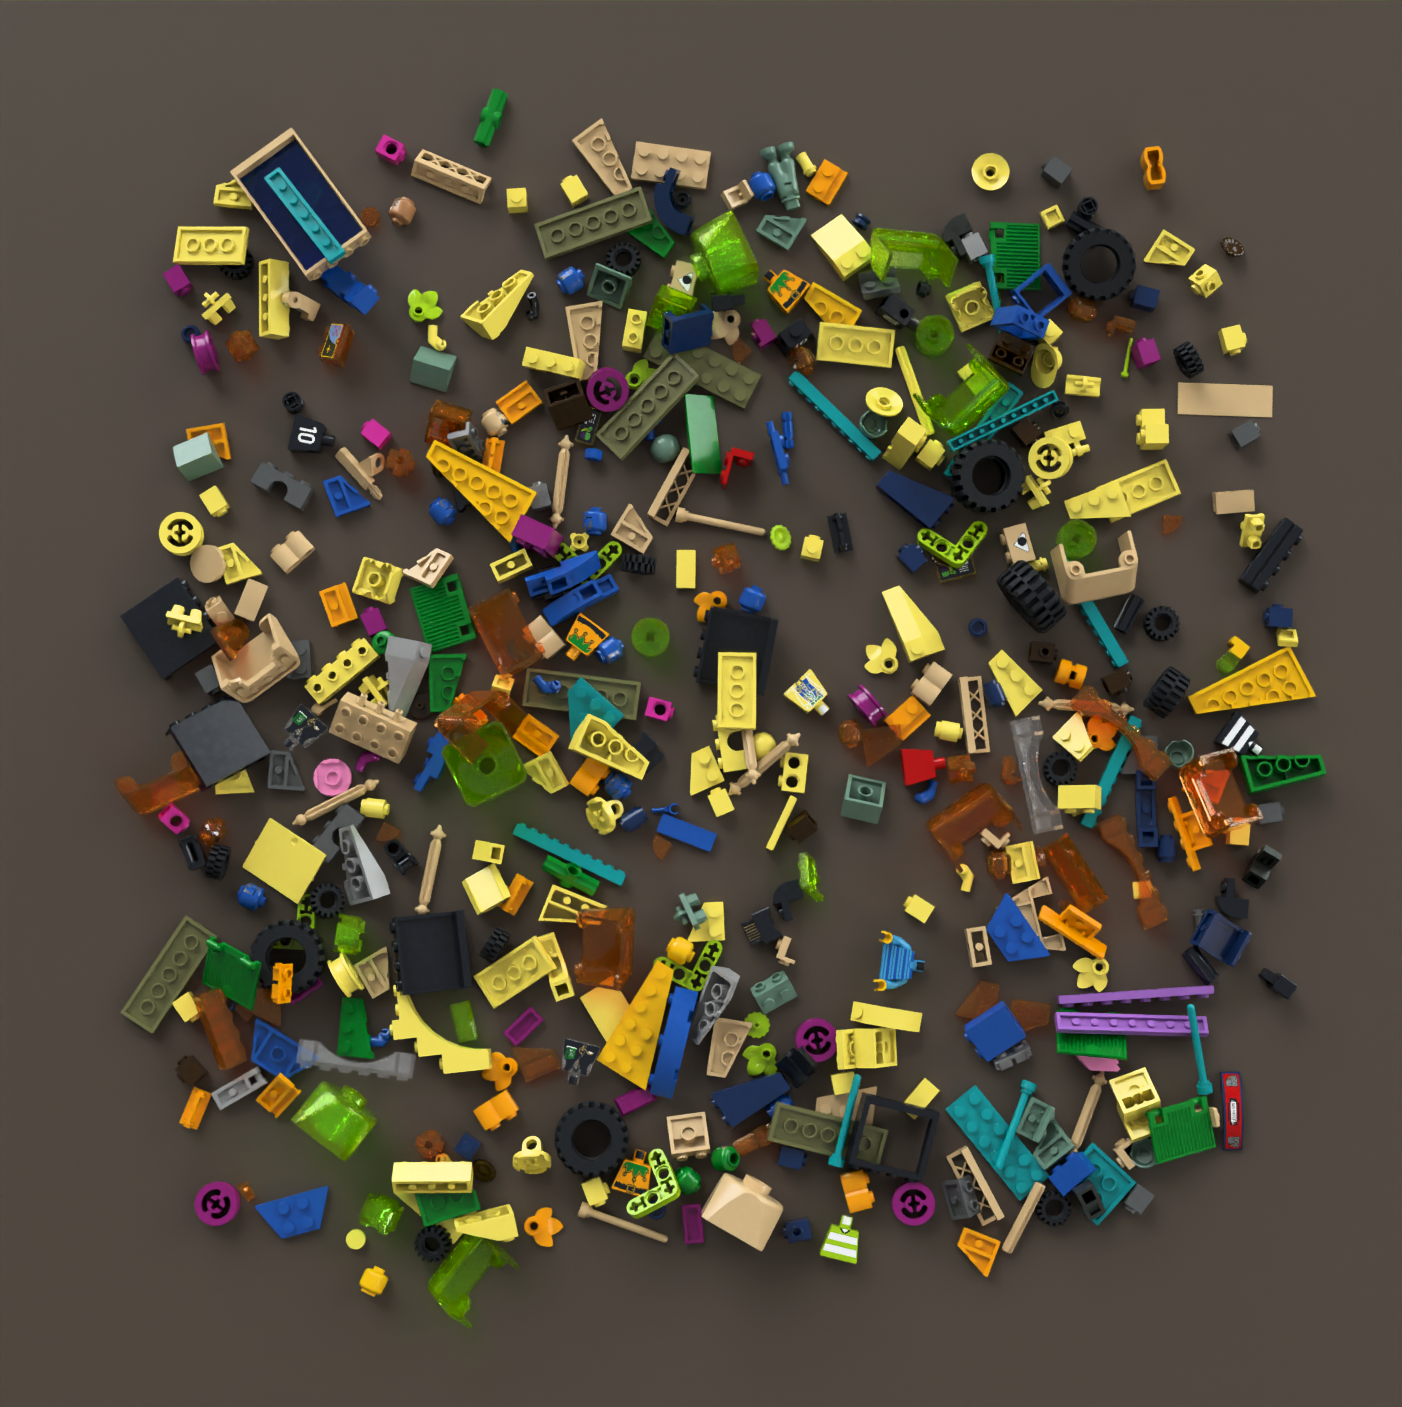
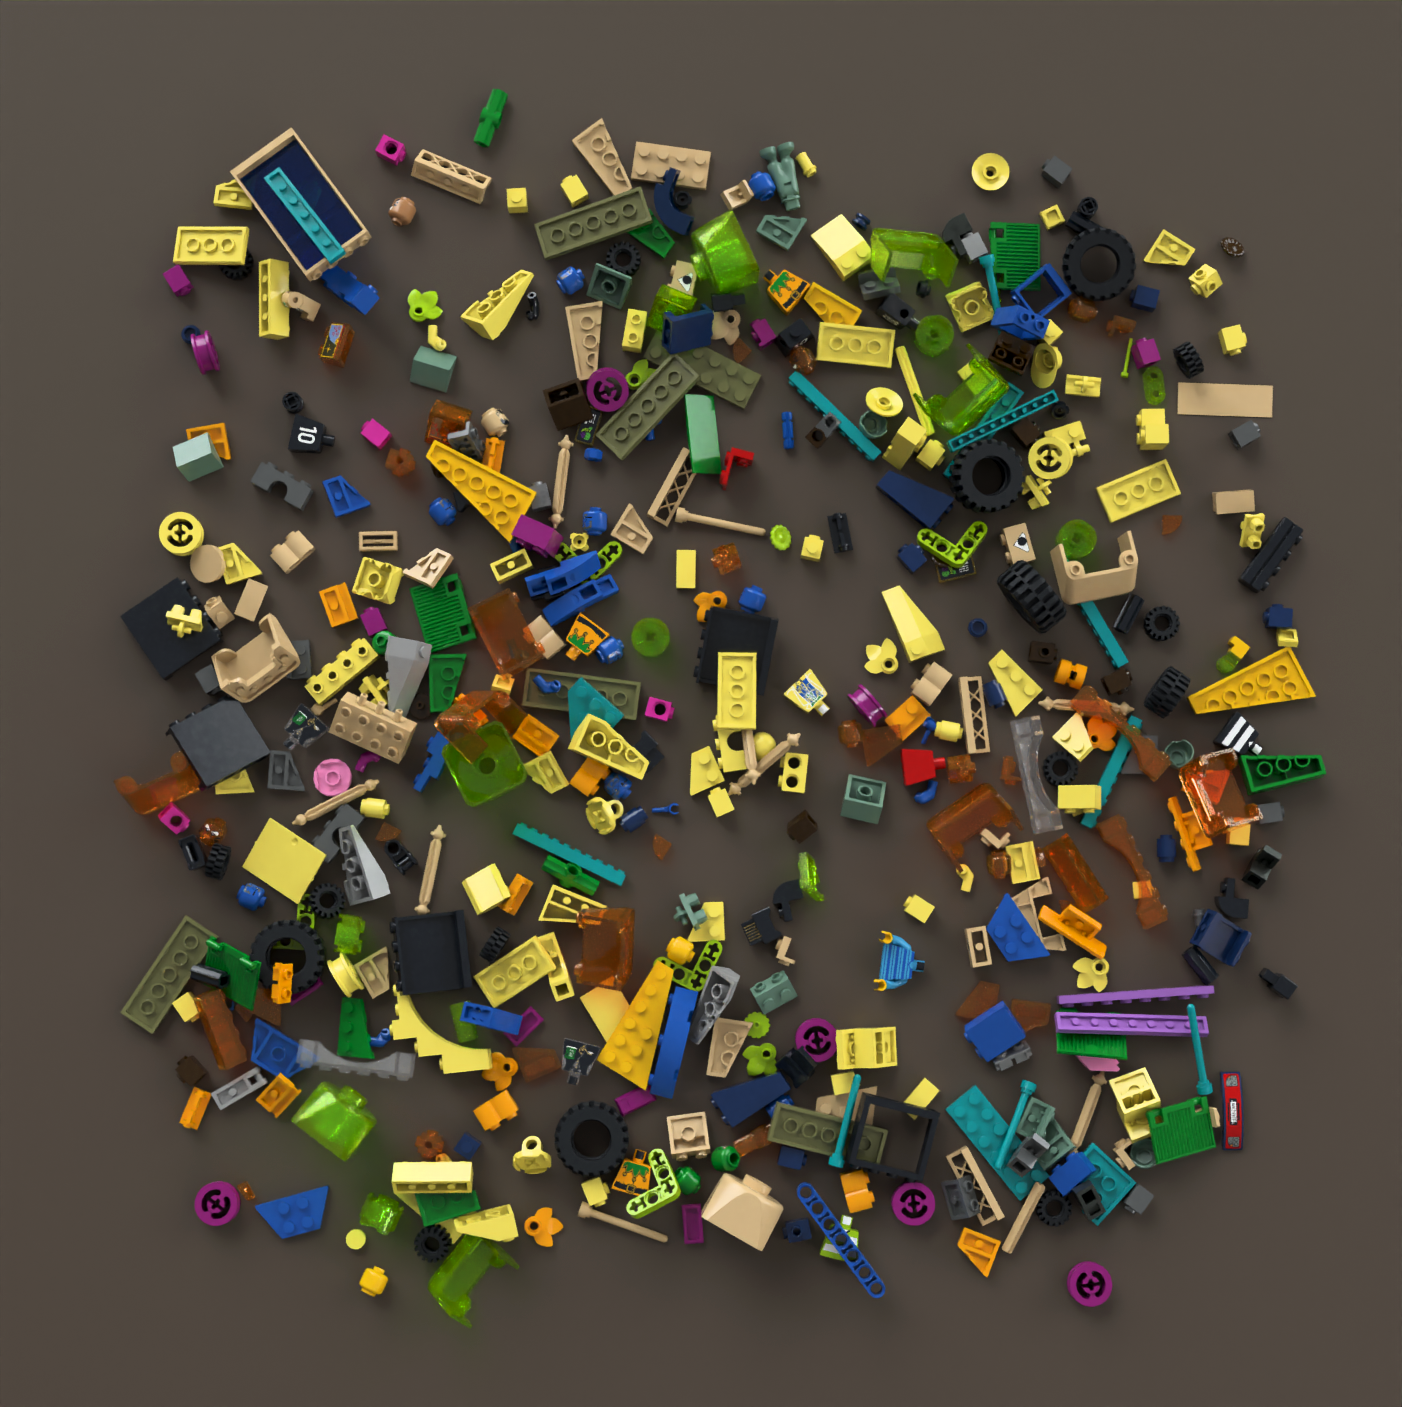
light yellow brick [199,485,230,517] -> none
light yellow hips [202,291,236,325] -> none
clear orange wing [210,617,251,662] -> none
clear orange brick [225,330,260,362] -> none
tan piece [335,447,385,500] -> none
clear orange tile [361,207,380,227] -> none
light yellow brick [472,840,505,864] -> none
dark brown piece [472,1159,496,1182] -> none
light orange plate [496,380,543,425] -> none
light yellow arch [522,347,586,381] -> none
black tyre [621,554,657,575] -> none
dark blue plate [648,1200,666,1220] -> none
sand green hair [650,434,681,463] -> none
blue tile [656,813,717,852] -> none
blue plate [765,421,790,486] -> none
light yellow tile [766,795,797,851] -> none
light orange plate [805,159,848,206] -> none
light yellow arch [850,1001,922,1032] -> none
light yellow pin [1028,557,1049,572] -> none
light yellow wing [1064,481,1131,519] -> none
dark blue slope [1135,770,1158,847] -> none
light orange brick [1140,146,1166,191] -> none
none -> black axle [190,963,230,989]
none -> tan tile [359,531,398,552]
none -> blue window [460,1001,523,1035]
none -> blue beam [797,1182,885,1298]
none -> leg [805,412,842,449]
none -> blue hand [921,717,936,744]
none -> dark grey brick [1007,1133,1050,1177]
none -> magenta wheel [1067,1261,1112,1307]
none -> clear neon green plate [1143,366,1166,405]

